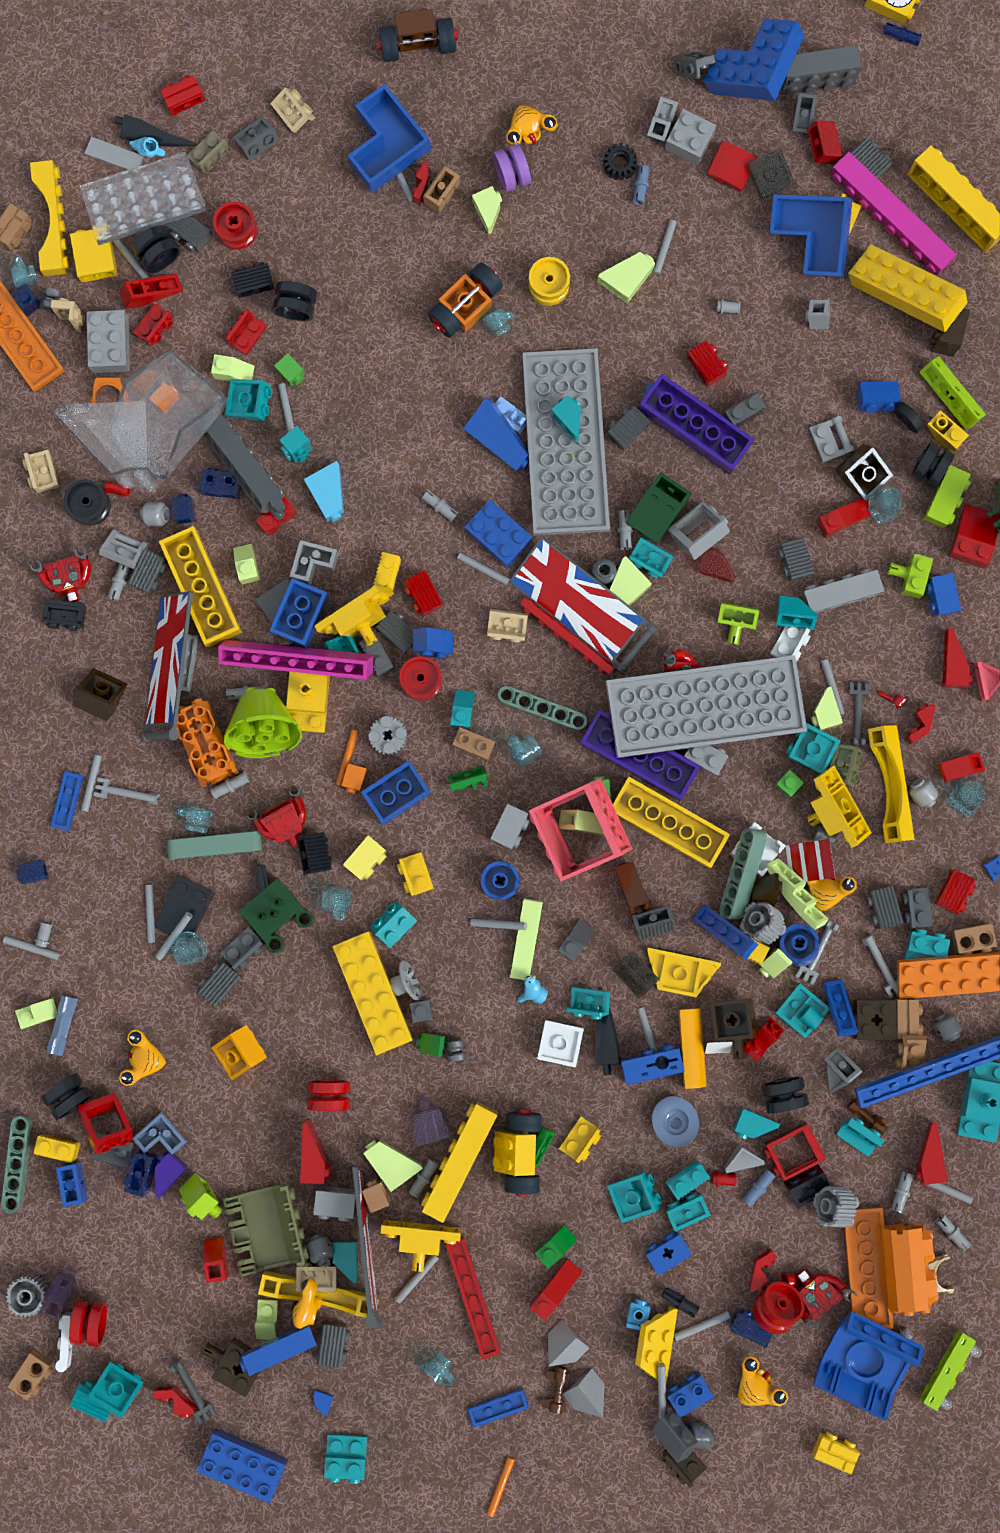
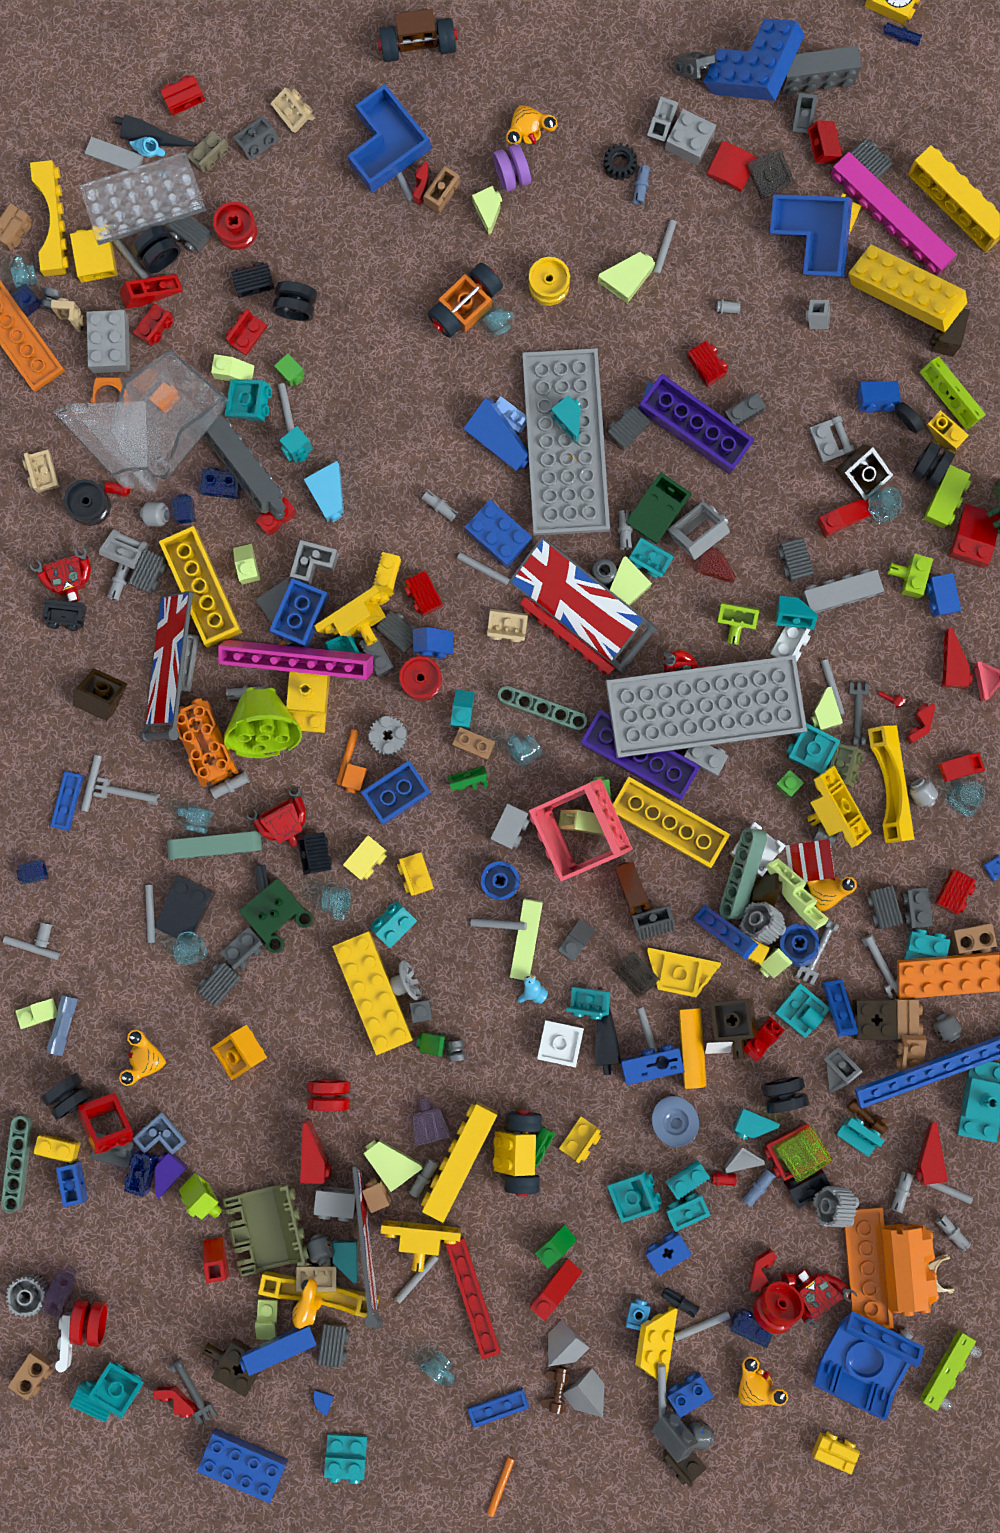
light grey piece [155,912,193,960] -> none
none -> clear neon green slope [776,1126,833,1183]

